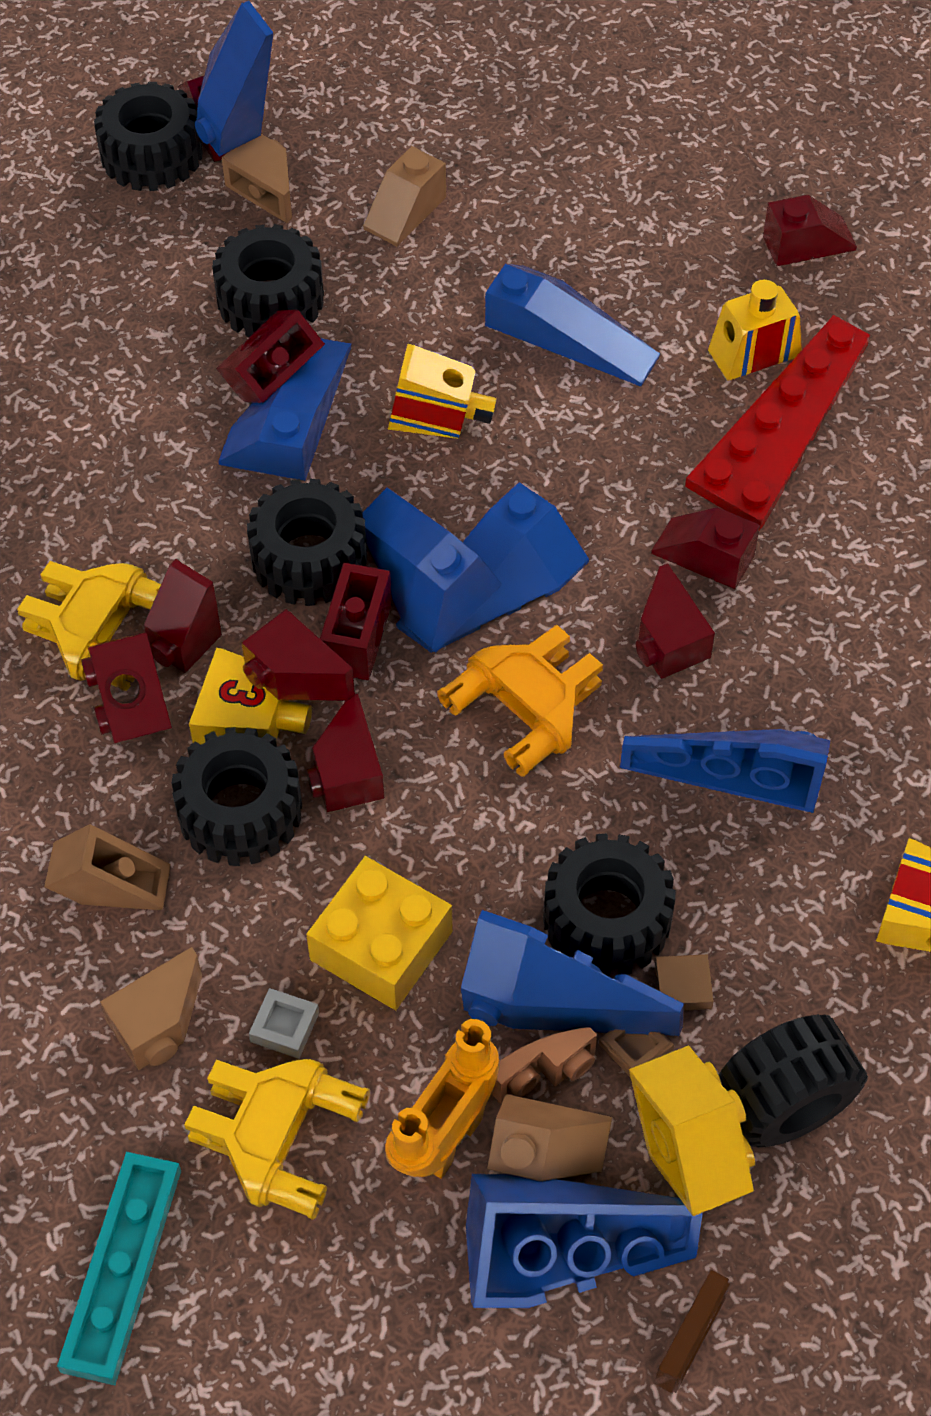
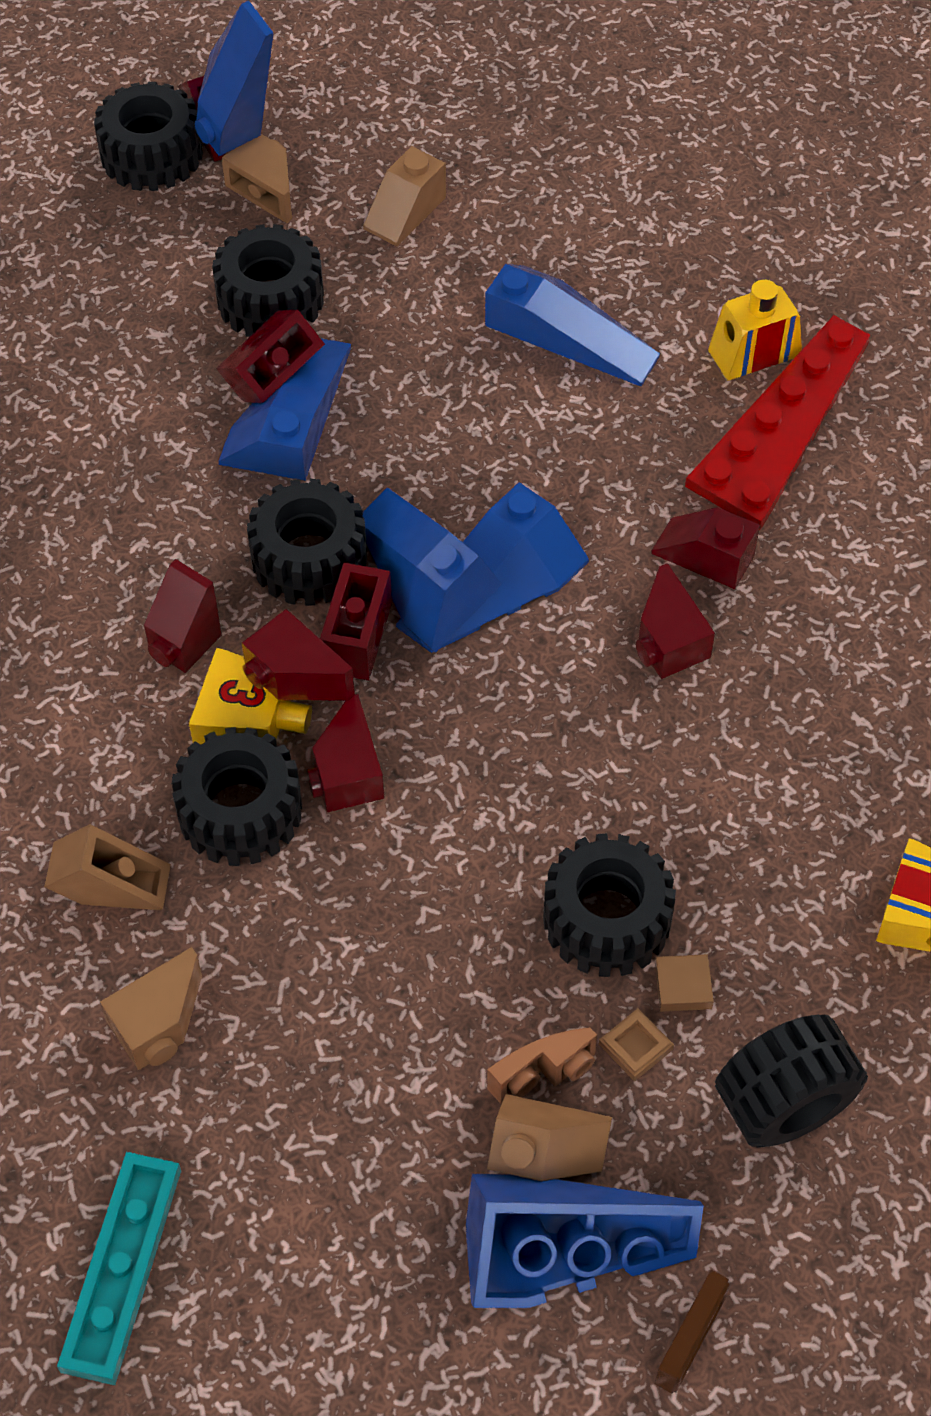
yellow connector [17,561,161,691] -> none
dark red brick [81,632,172,743] -> none
yellow connector [184,1059,370,1220] -> none
light grey plate [249,988,319,1059] -> none
yellow brick [306,856,453,1011] -> none
light orange connector [385,1019,499,1179] -> none
yellow torso [388,344,496,439] -> none
light orange connector [437,625,603,777] -> none
blue wedge [461,910,684,1036] -> none
blue wedge [620,729,830,813] -> none
yellow brick [629,1045,755,1216] -> none
dark red slope [763,195,857,266] -> none

